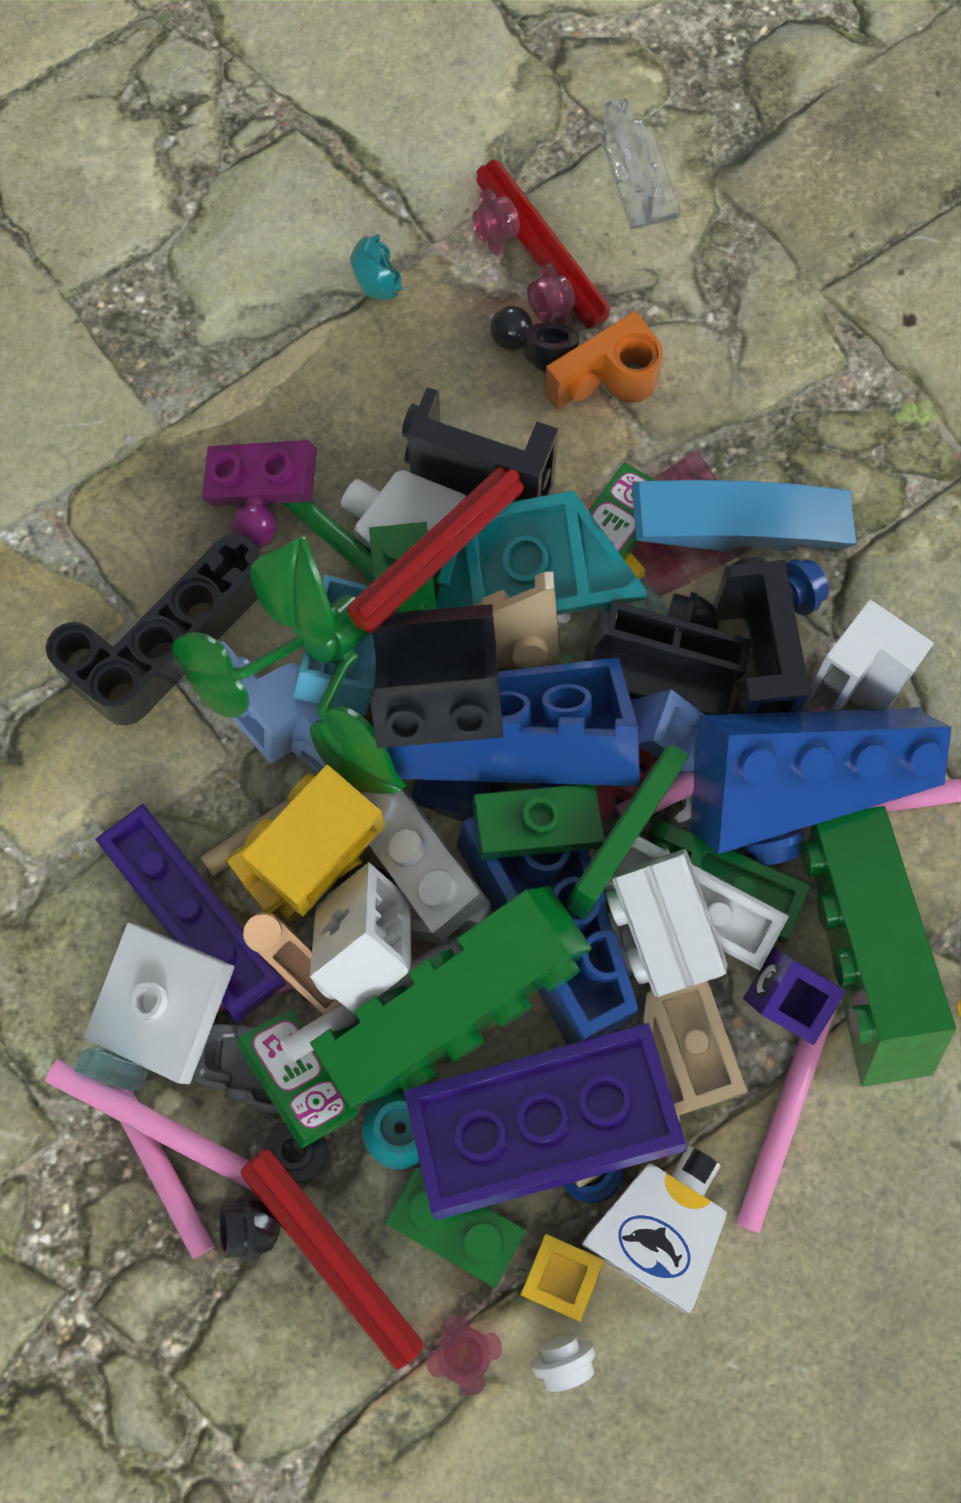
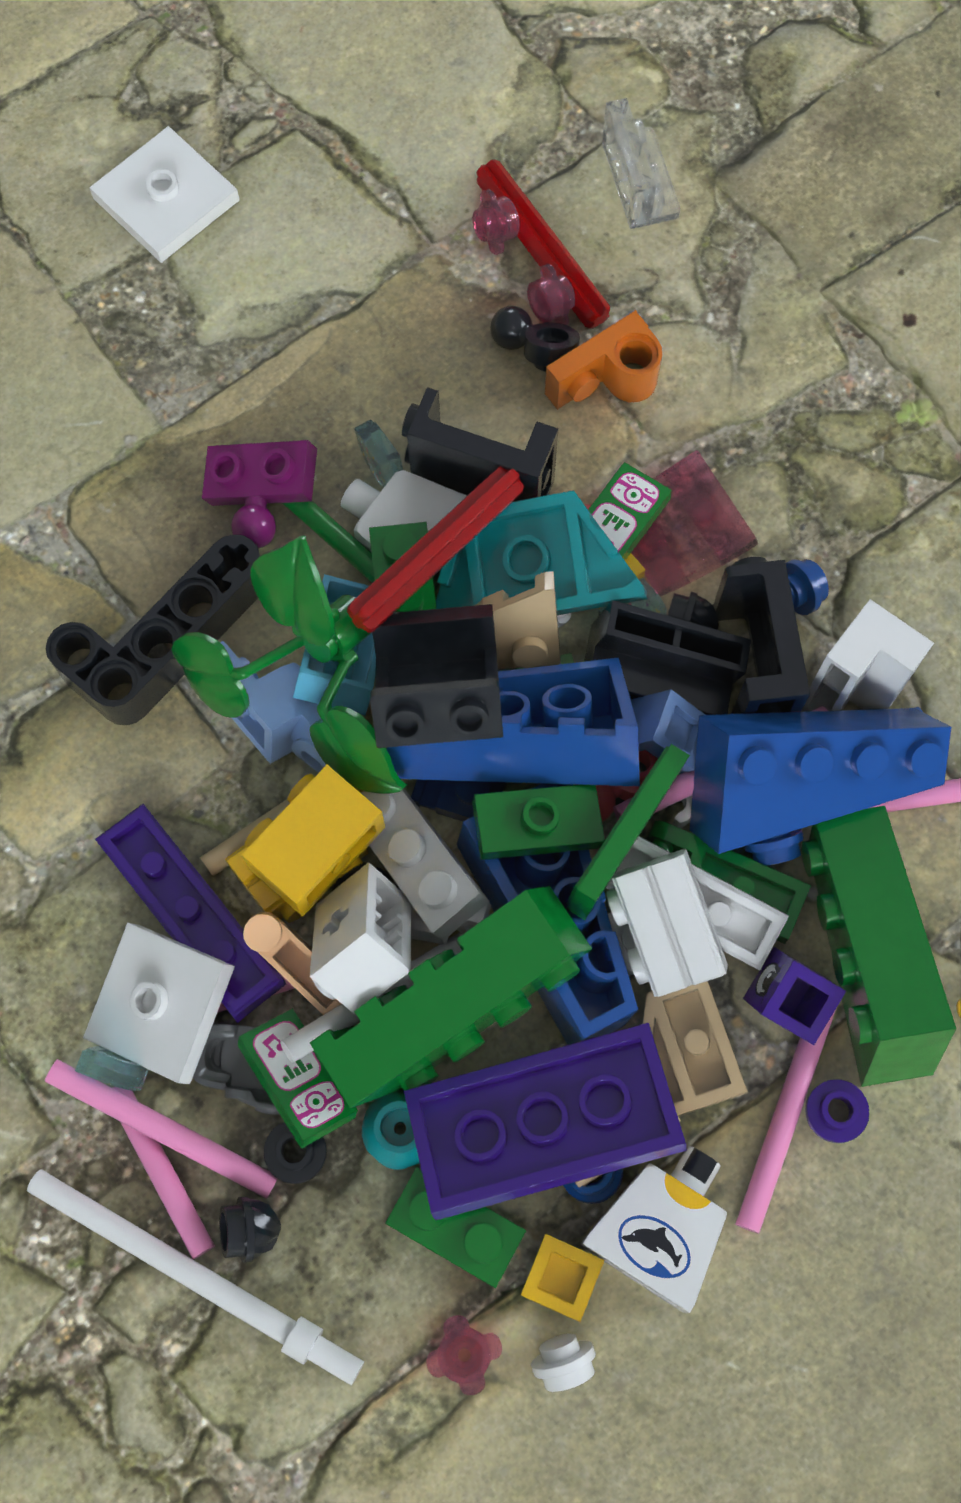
red axle [240,1149,424,1370] -> none
teal plate [350,234,404,301] -> none
dark azure slope [632,480,856,552] -> none
none -> white bar [27,1169,364,1386]
none -> white plate [89,126,239,263]
none -> clear light blue tile [354,419,403,487]
none -> dark purple plate [805,1079,869,1143]

